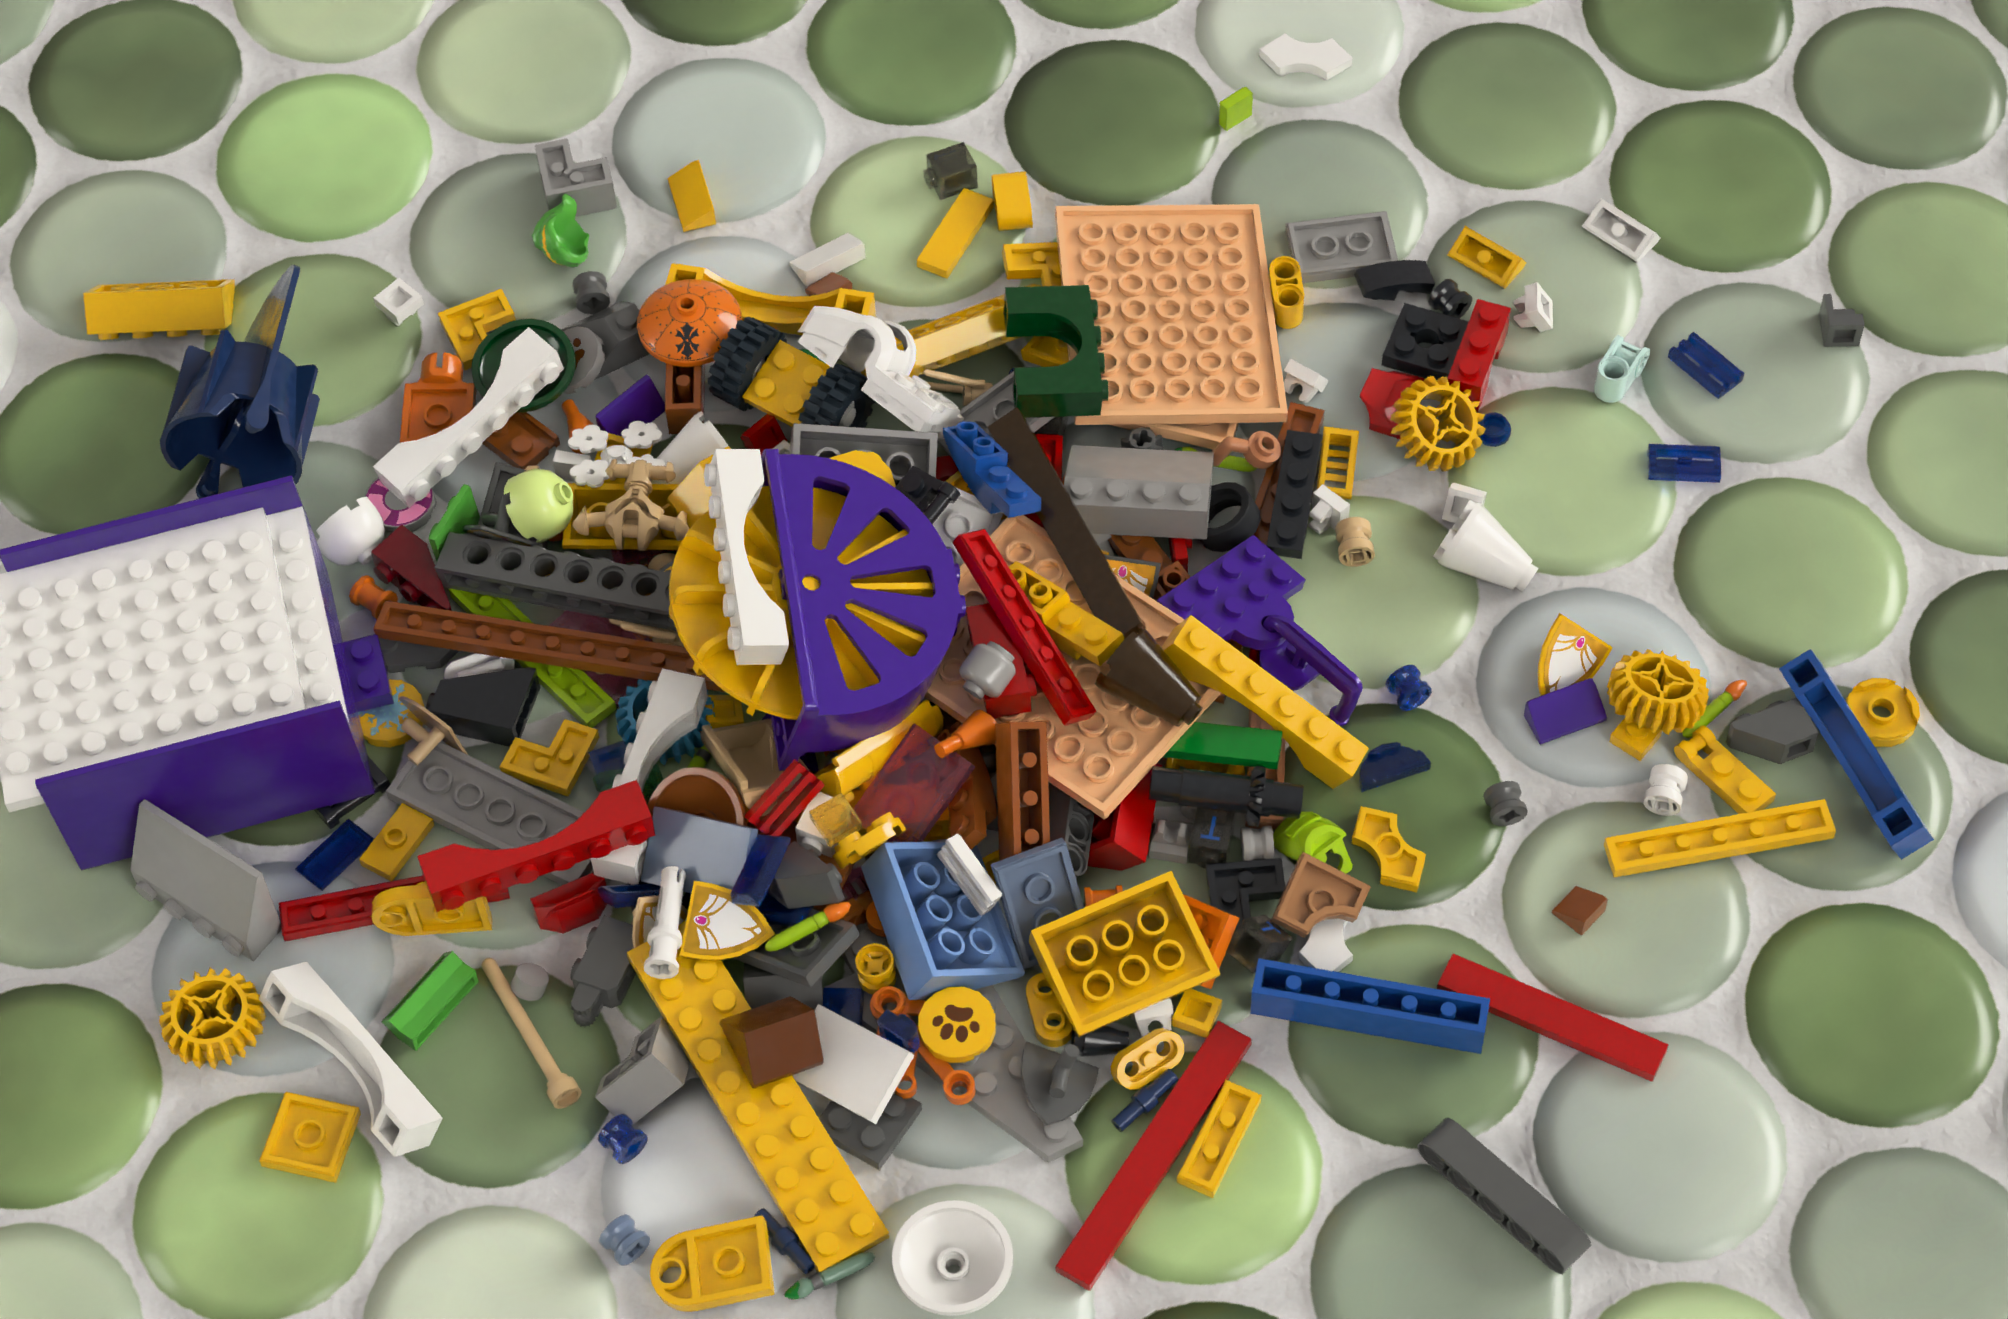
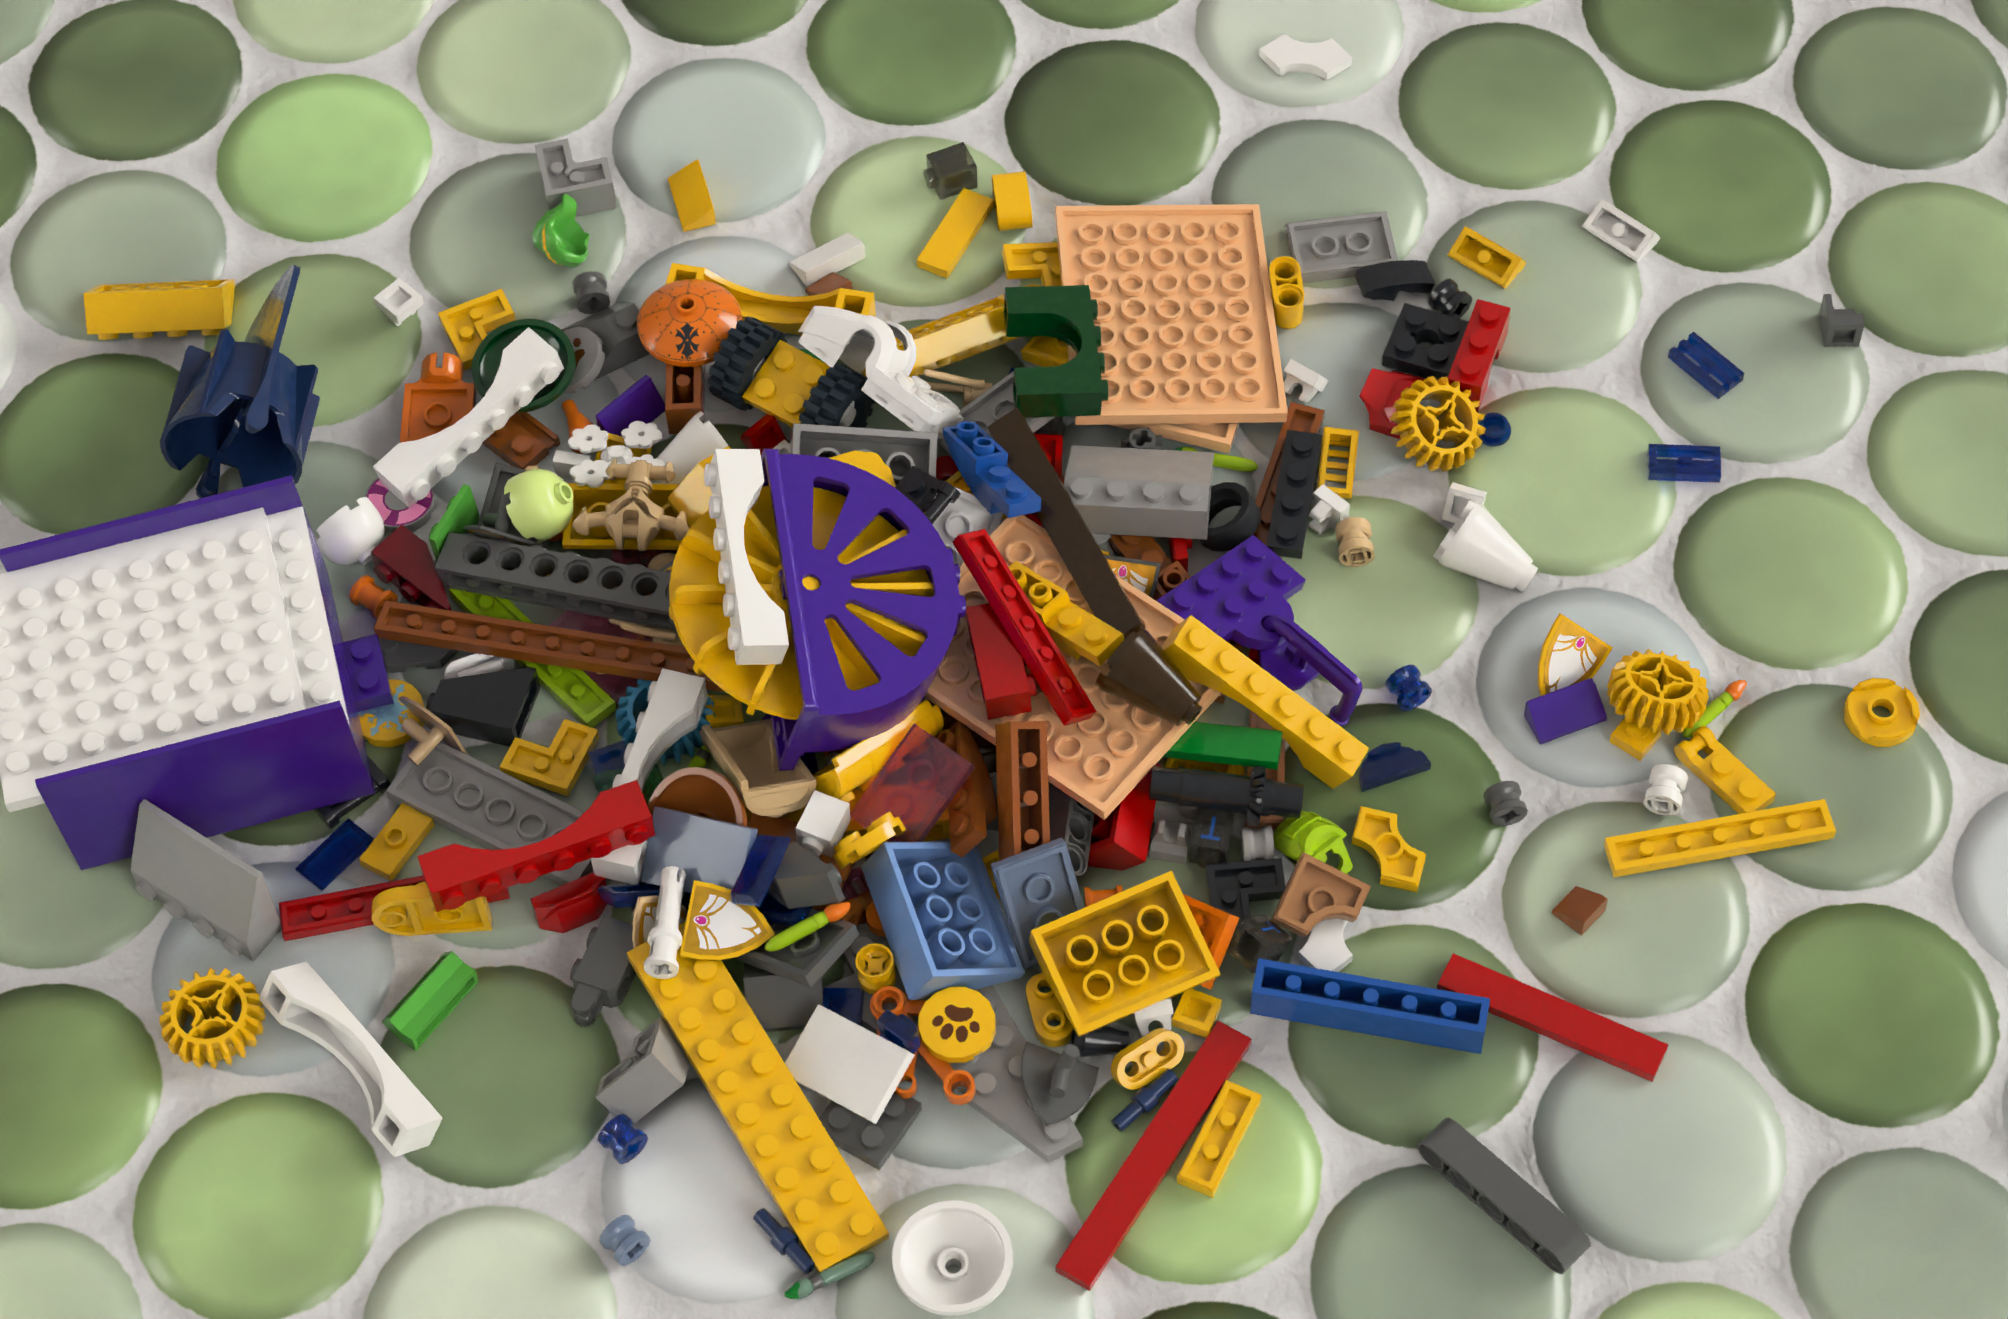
yellow tile [259,1092,361,1183] -> none
tan piece [482,958,582,1109] -> none
light grey piece [511,963,549,1001] -> none
yellow plate [650,1215,775,1312] -> none
reddish brown slope [719,996,824,1089] -> none
red tile [744,759,825,842] -> none
clear yellow plate [809,793,862,847] -> none
orange cone [934,709,997,758] -> none
white tile [937,833,1002,916] -> none
light grey head [959,641,1016,700] -> none
nougat plate [1212,431,1281,469] -> none
lime tile [1219,86,1253,131] -> none
white tile [1514,282,1553,332] -> none
light aqua piece [1594,335,1650,403] -> none
dark grey slope [1726,697,1819,764] -> none
blue arch [1779,649,1934,860] -> none

